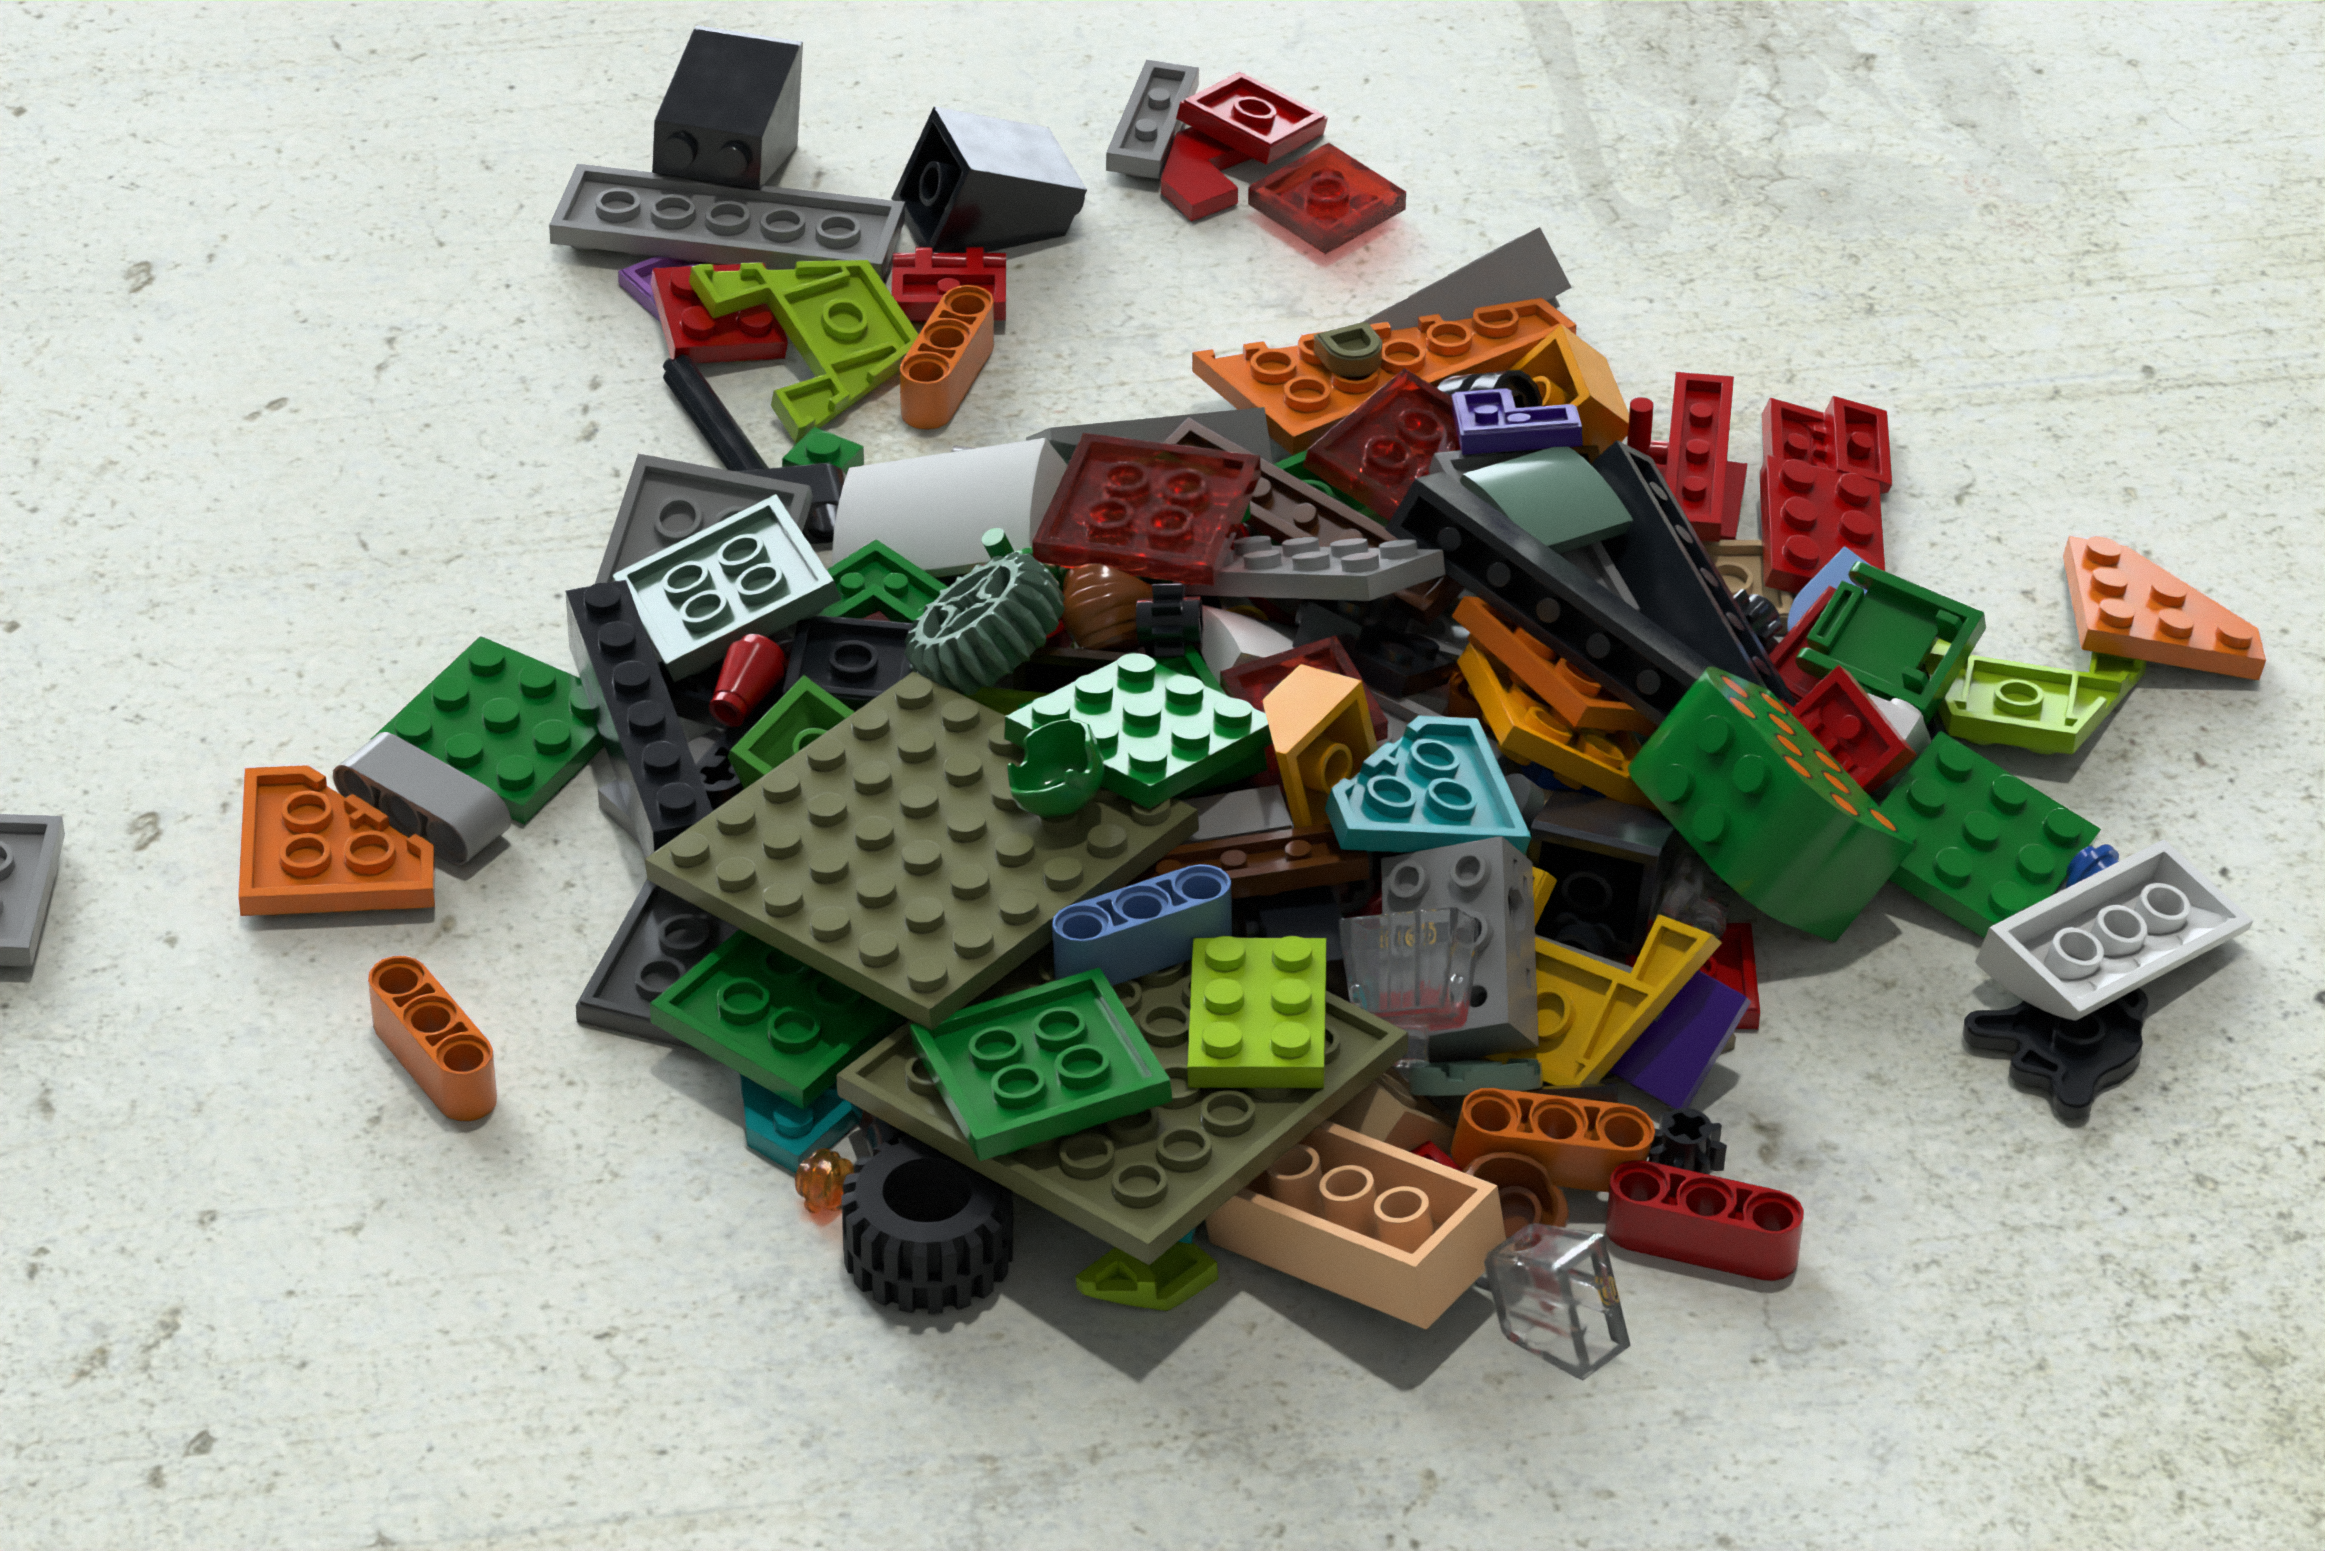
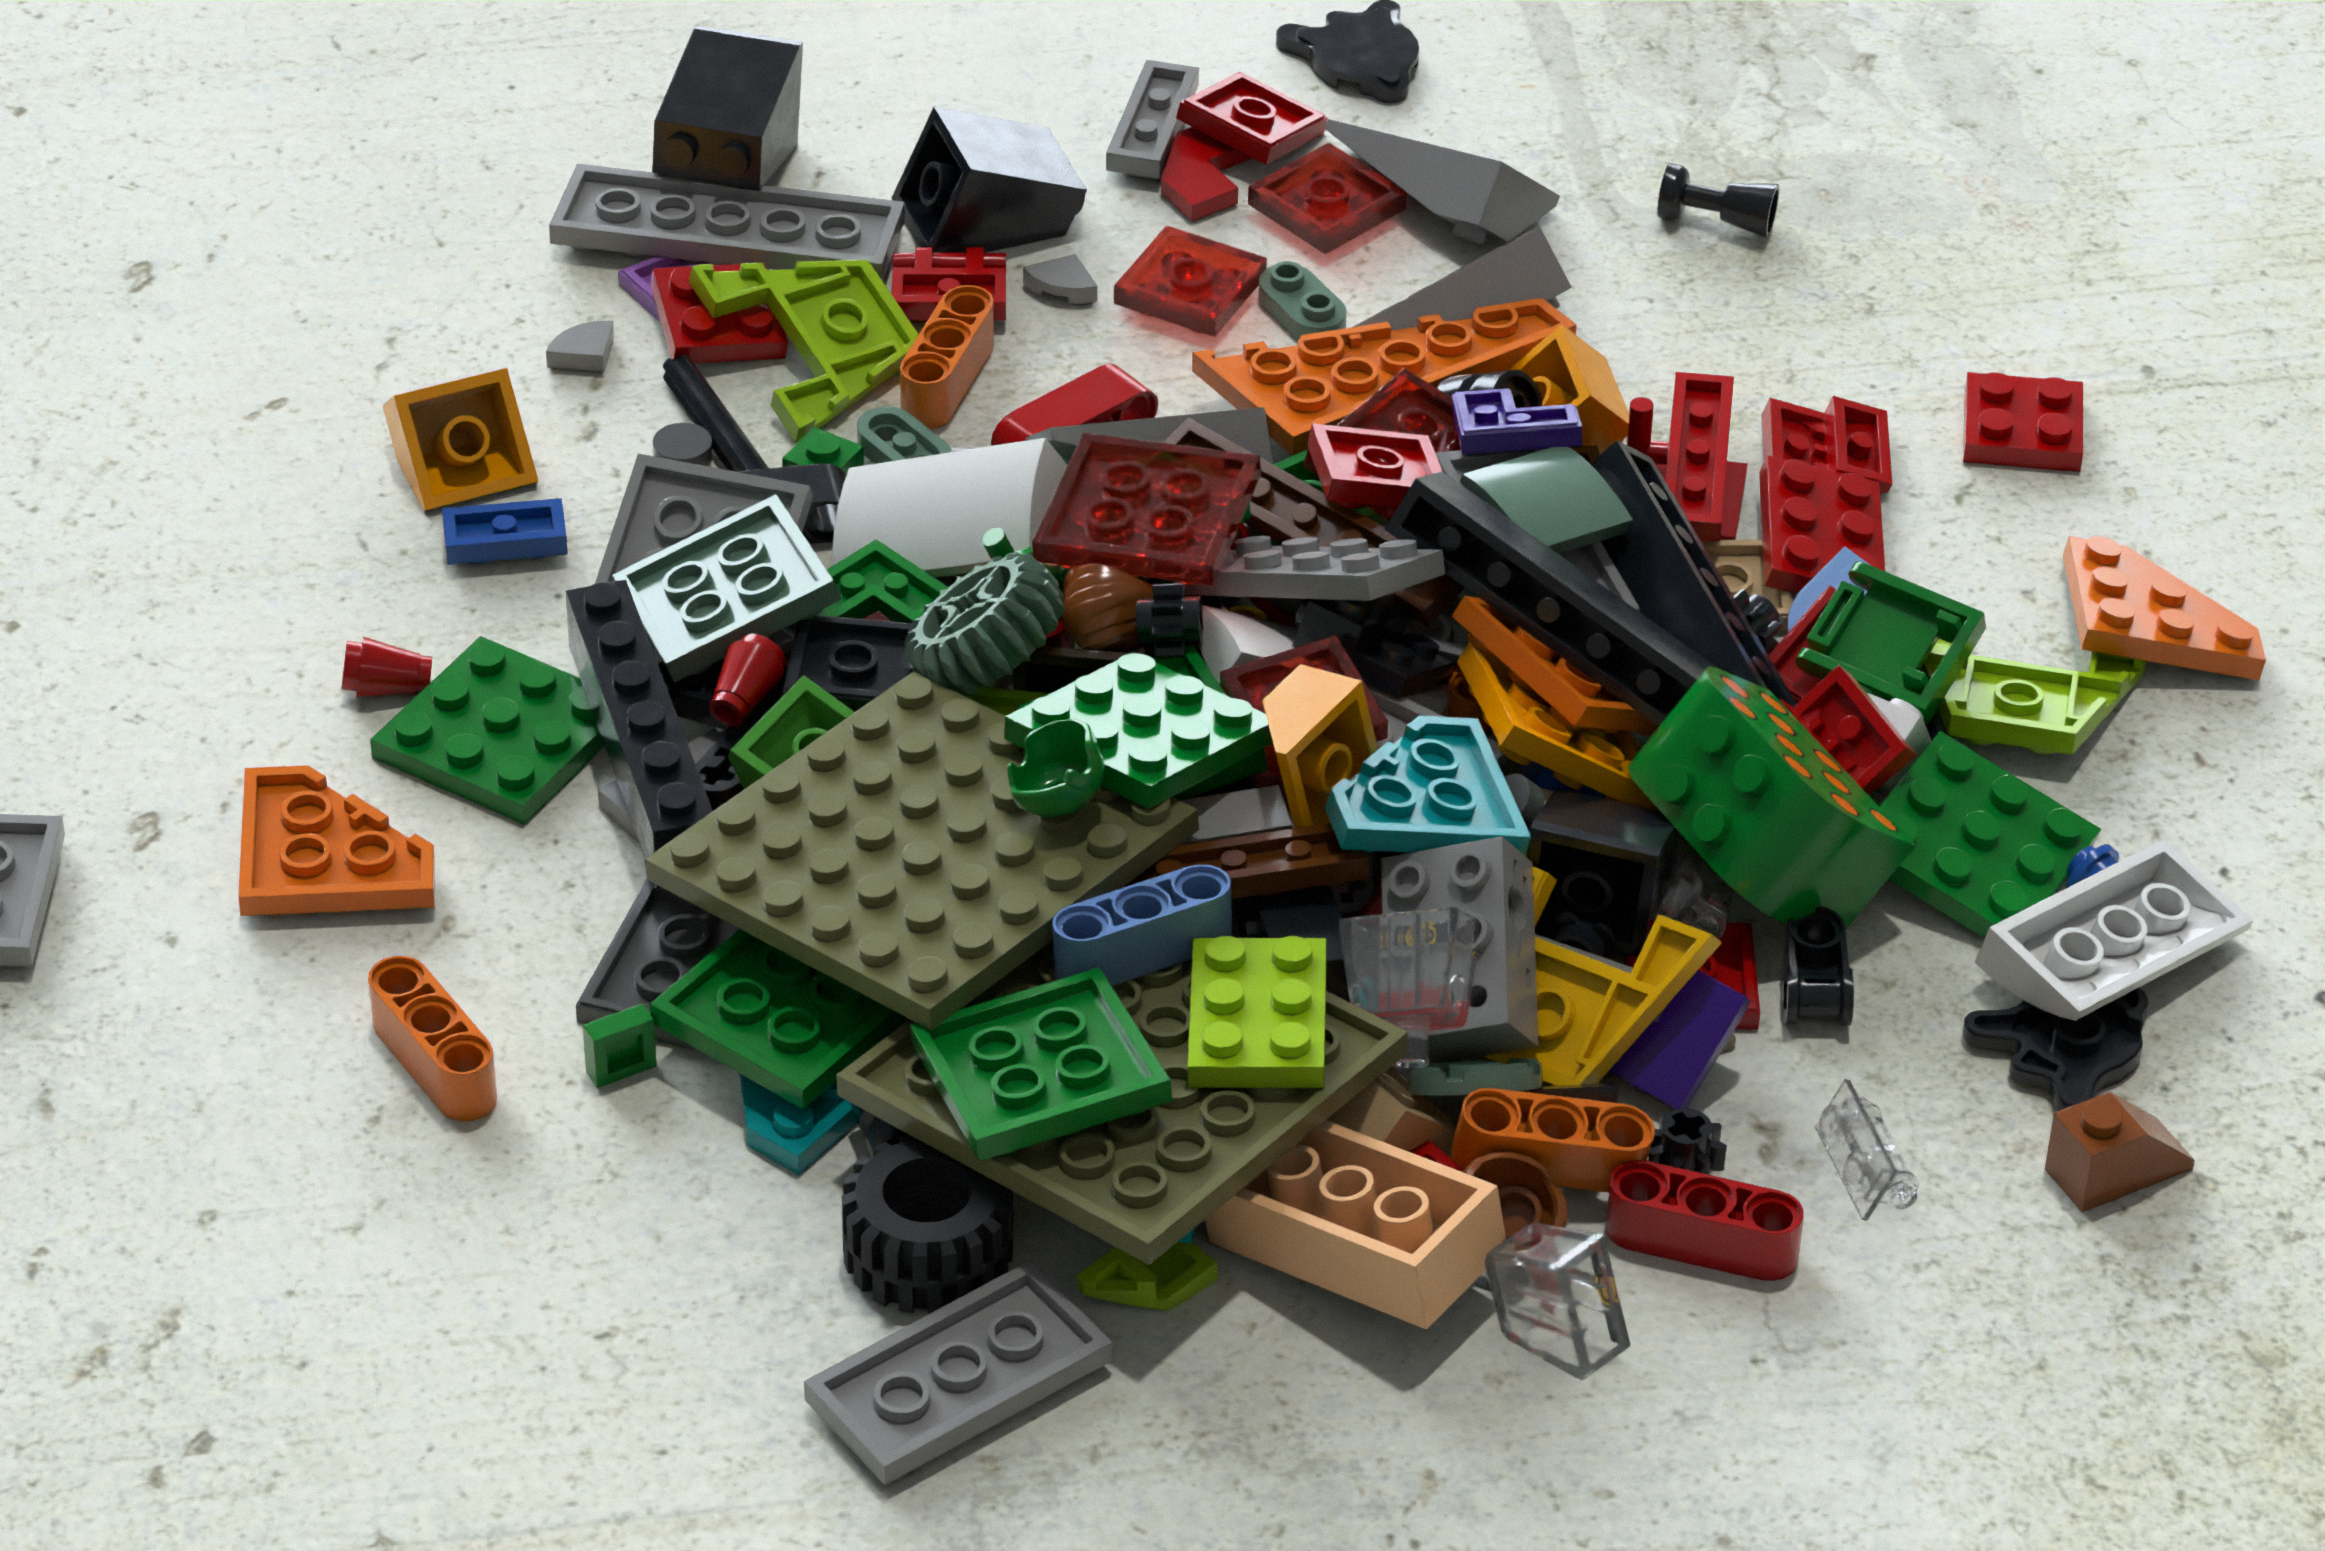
light grey beam [333,732,511,866] -> none
clear orange plate [795,1148,854,1214] -> none
olive tile [1314,322,1382,377] -> none
none -> red cone [341,636,433,697]
none -> light orange slope [382,368,539,511]
none -> blue plate [442,498,568,565]
none -> light grey tile [546,321,614,372]
none -> green plate [583,1003,657,1088]
none -> dark grey tile [653,422,712,466]
none -> light grey plate [804,1260,1113,1485]
none -> sand green plate [857,406,951,464]
none -> red beam [991,363,1159,446]
none -> light grey tile [1023,254,1097,305]
none -> clear red plate [1114,225,1267,337]
none -> sand green plate [1258,261,1347,341]
none -> black tile [1276,0,1419,103]
none -> red plate [1307,423,1442,510]
none -> light grey wedge [1325,119,1560,245]
none -> black piece [1657,163,1779,239]
none -> black piece [1782,906,1854,1026]
none -> clear hinge [1814,1079,1919,1221]
none -> red plate [1963,372,2083,472]
none -> dark orange slope [2045,1092,2195,1212]

